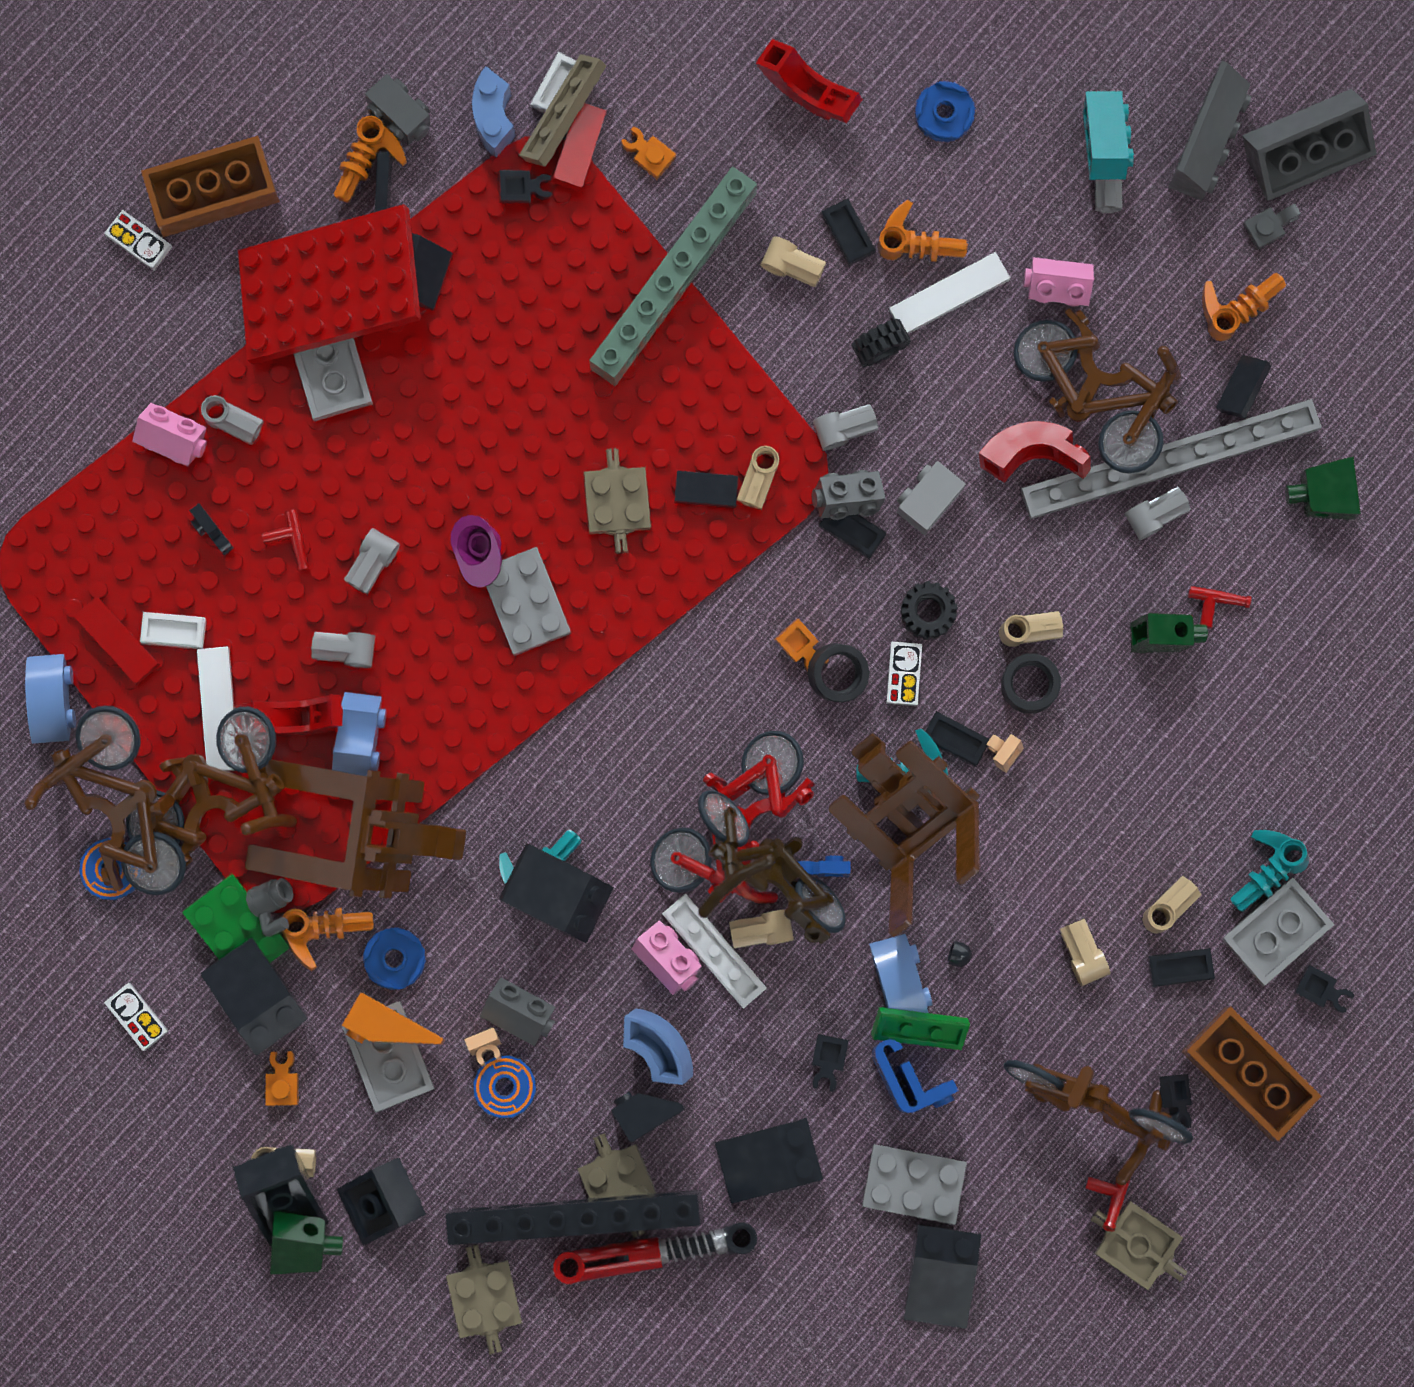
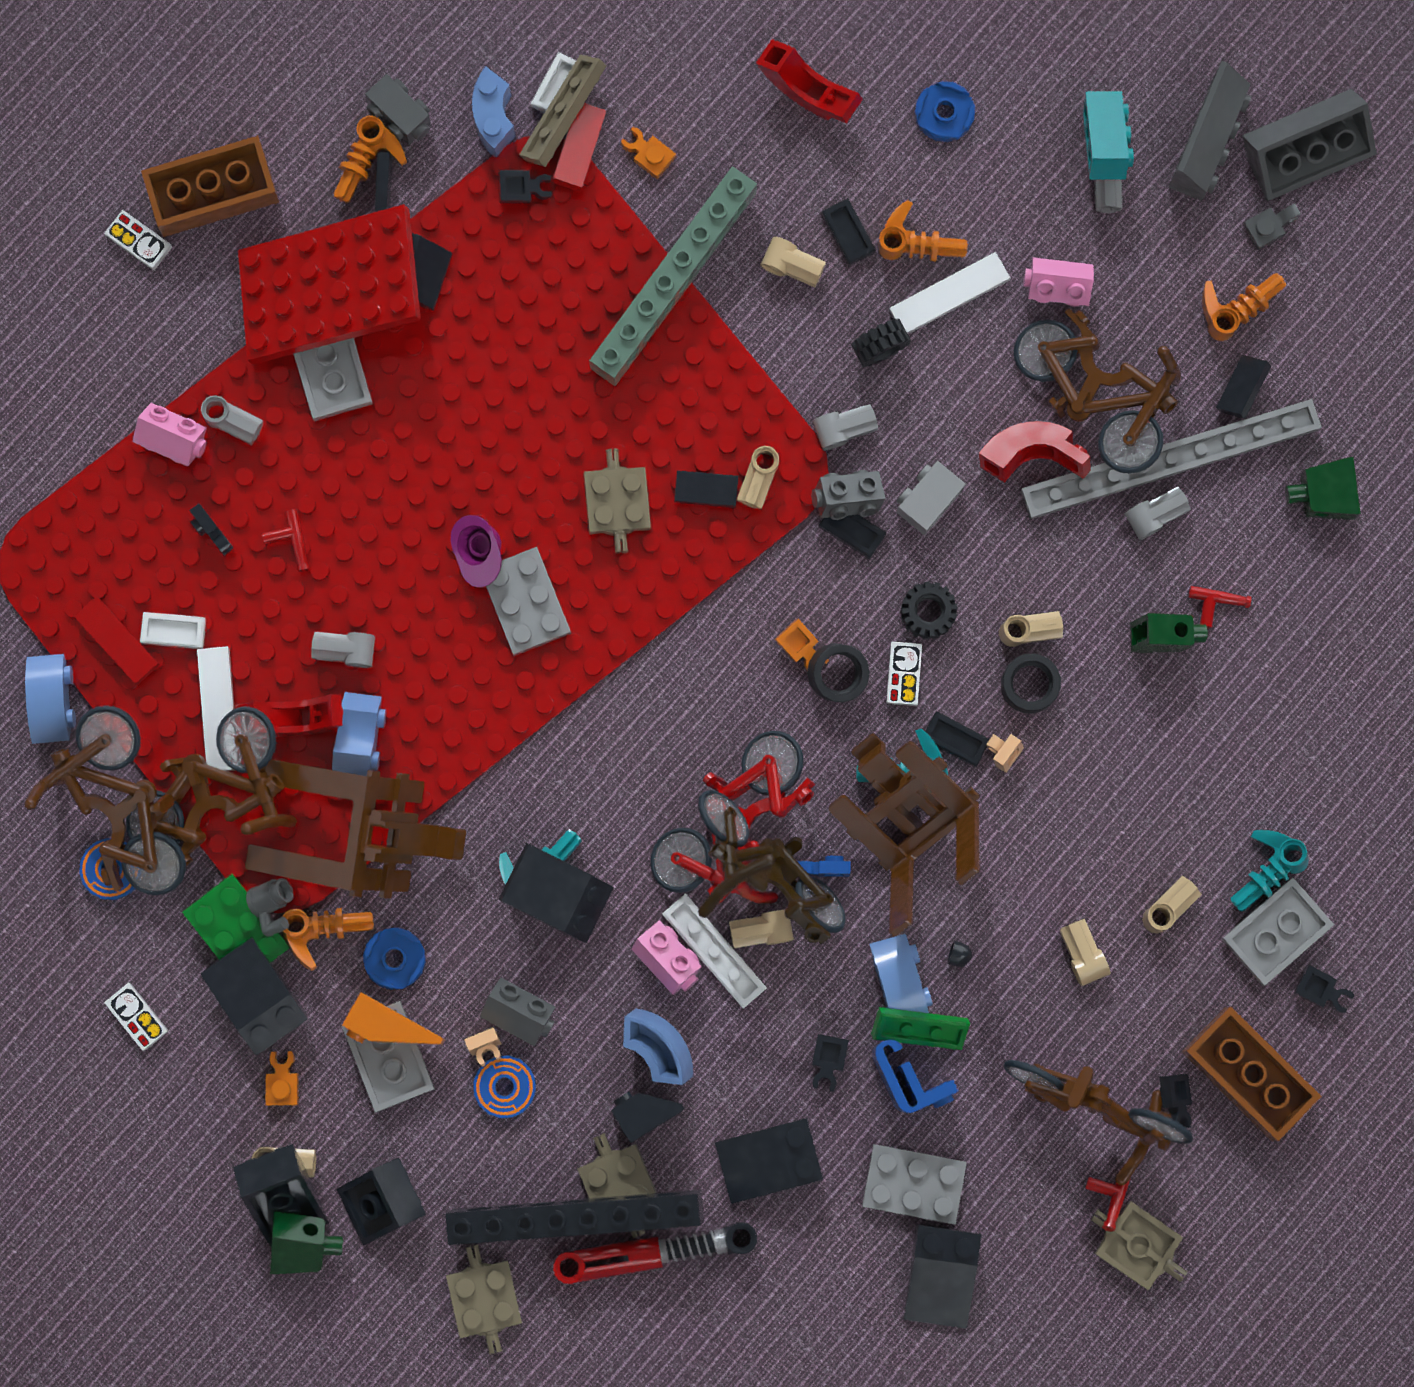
light grey piece [344,528,400,595] -> none
black tile [1147,948,1215,987] -> none

